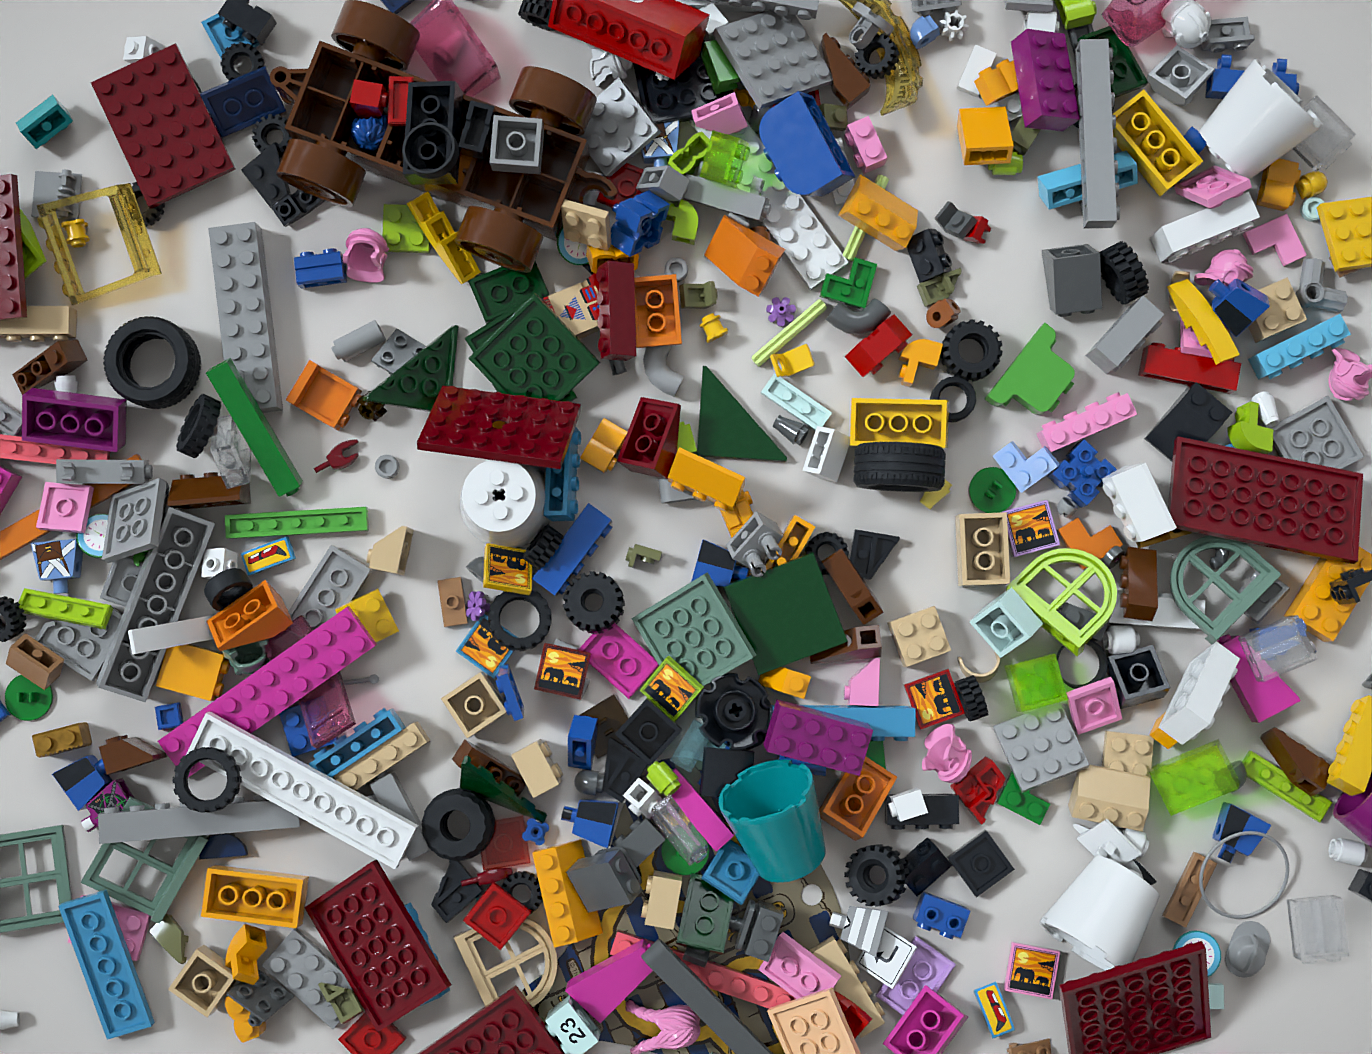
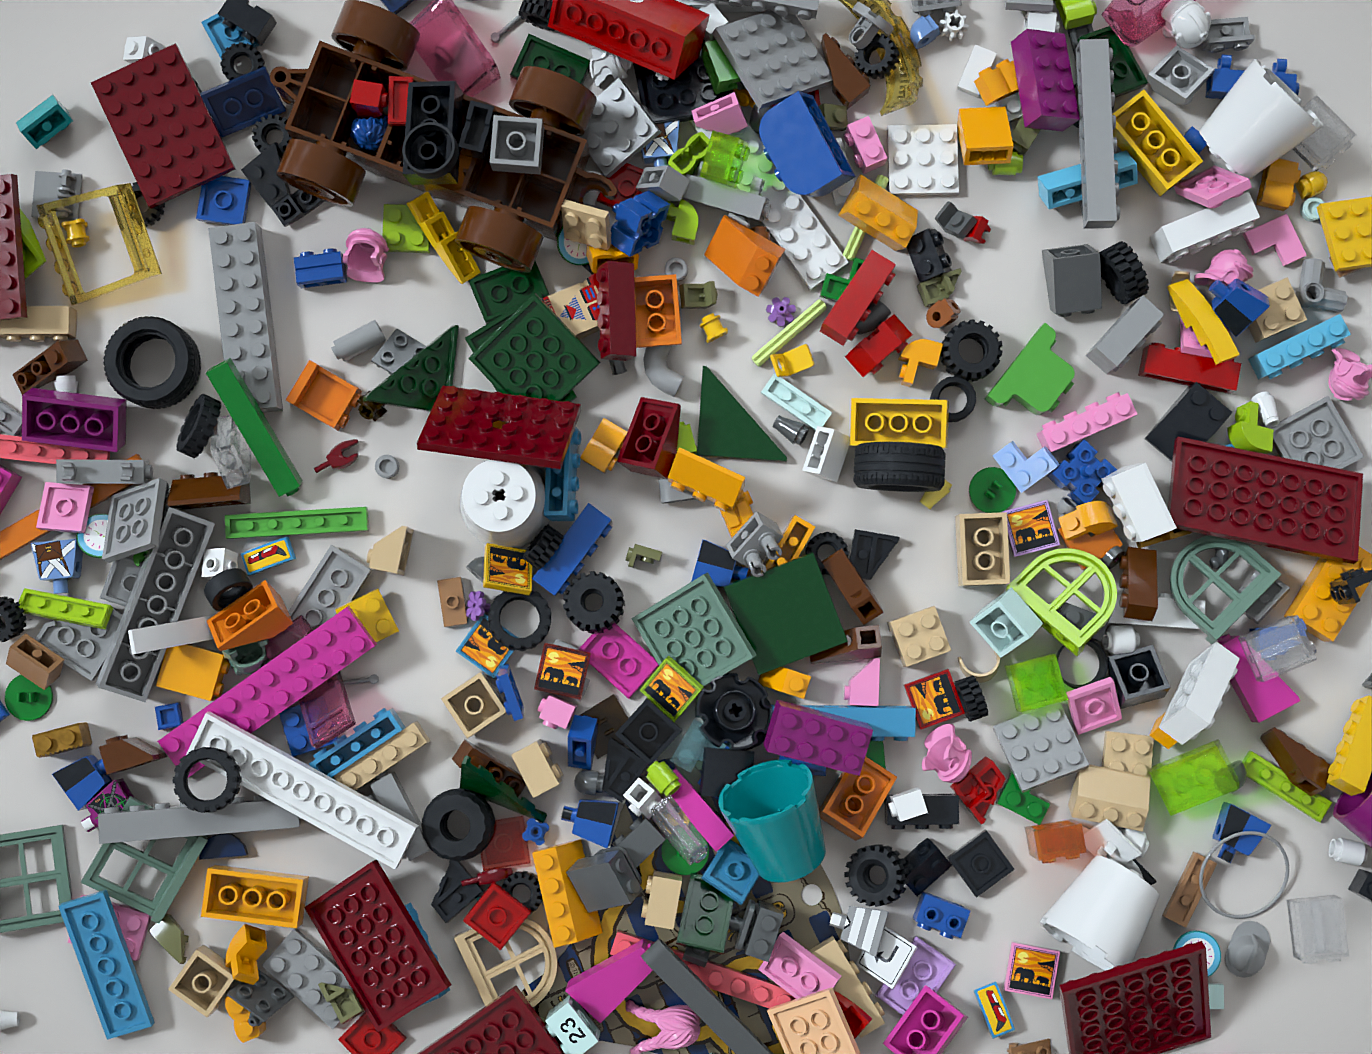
none -> blue plate [196,176,251,225]
none -> light grey hinge [491,15,521,43]
none -> dark green tile [510,34,590,85]
none -> bright pink brick [537,694,578,729]
none -> red brick [820,250,896,346]
none -> white plate [887,124,959,196]
none -> clear orange brick [1025,819,1087,863]
none -> light orange brick [1058,501,1118,541]

